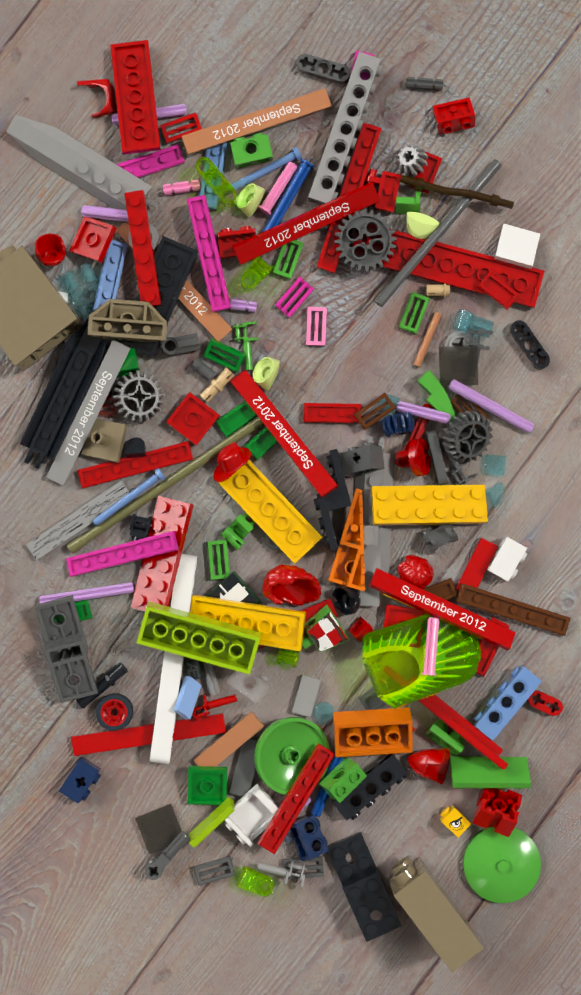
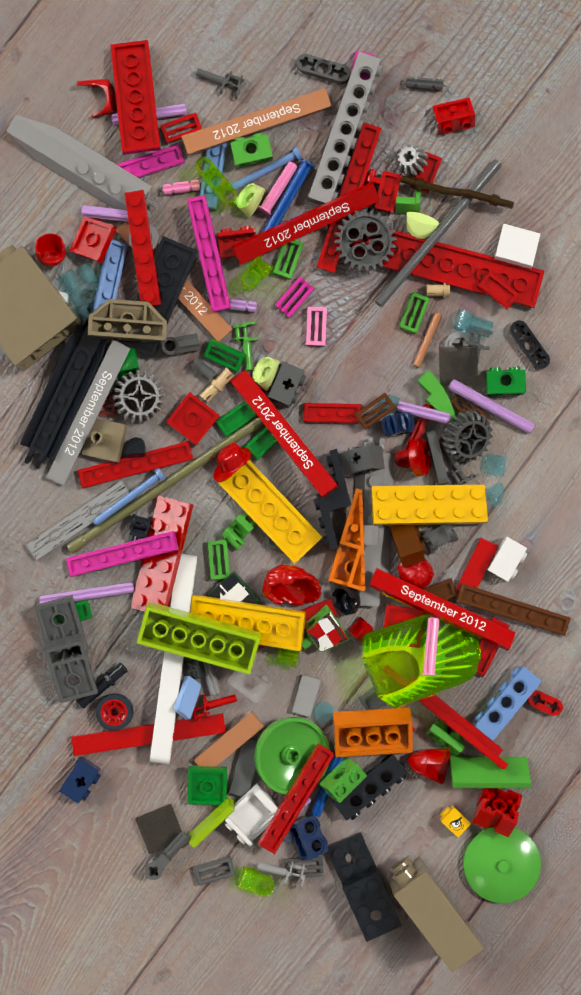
none -> dark grey piece [196,68,244,99]
none -> dark grey brick [268,361,306,407]
none -> reddish brown brick [390,525,427,567]
none -> green brick [485,367,526,396]

